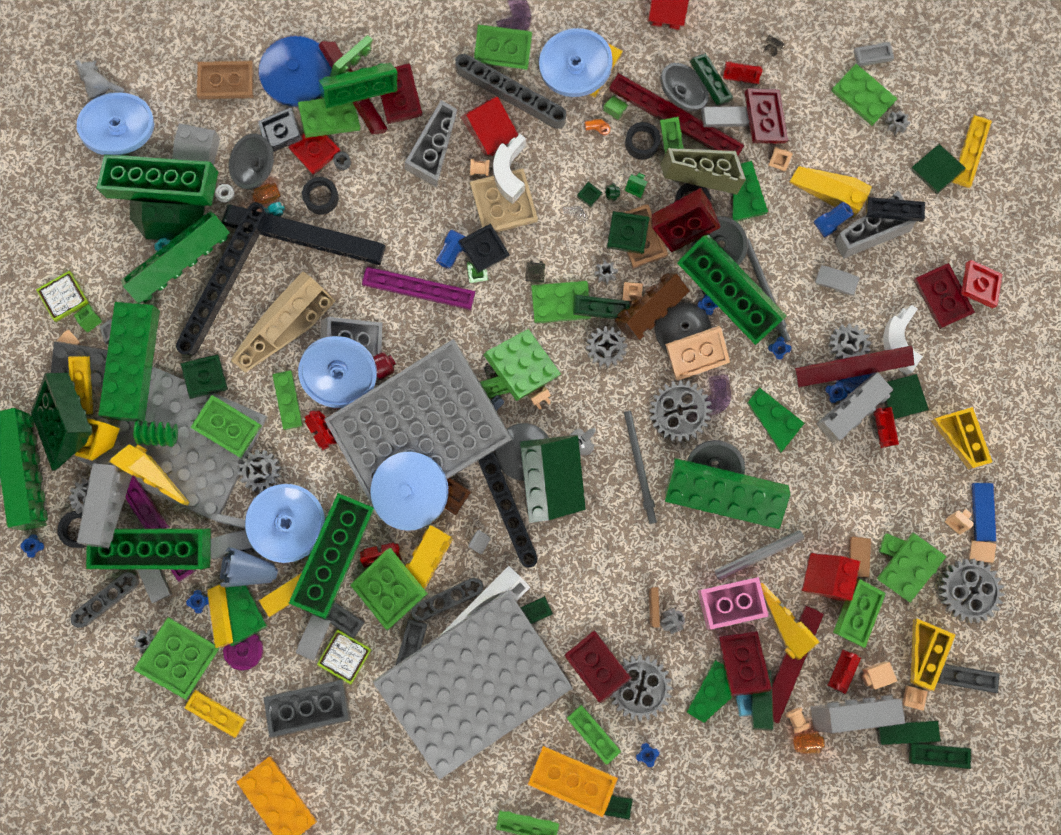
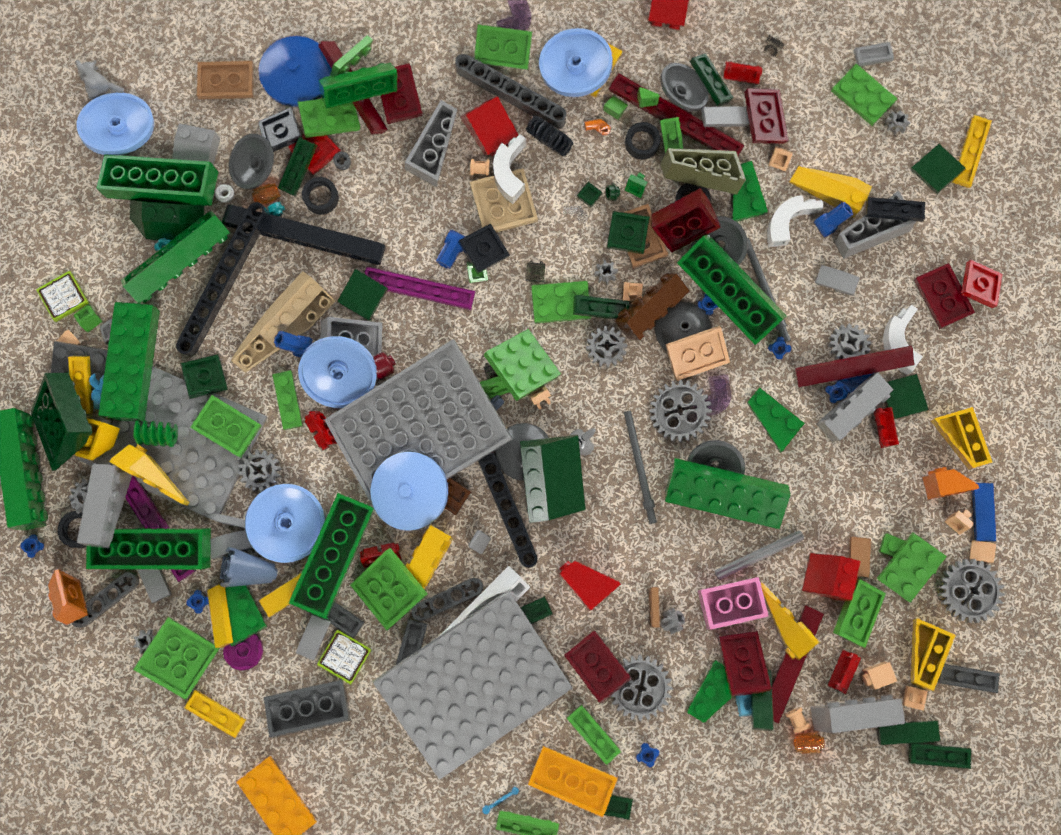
none -> orange slope [48,569,88,625]
none -> dark azure plate [89,373,104,409]
none -> blue piece [274,331,313,358]
none -> dark green tile [278,137,318,197]
none -> dark green tile [337,269,388,321]
none -> dark azure hinge [482,787,519,814]
none -> black gear [526,116,574,156]
none -> red slope [559,561,621,611]
none -> bright green slope [637,87,659,107]
none -> white arch [767,195,823,247]
none -> orange slope [922,467,979,500]

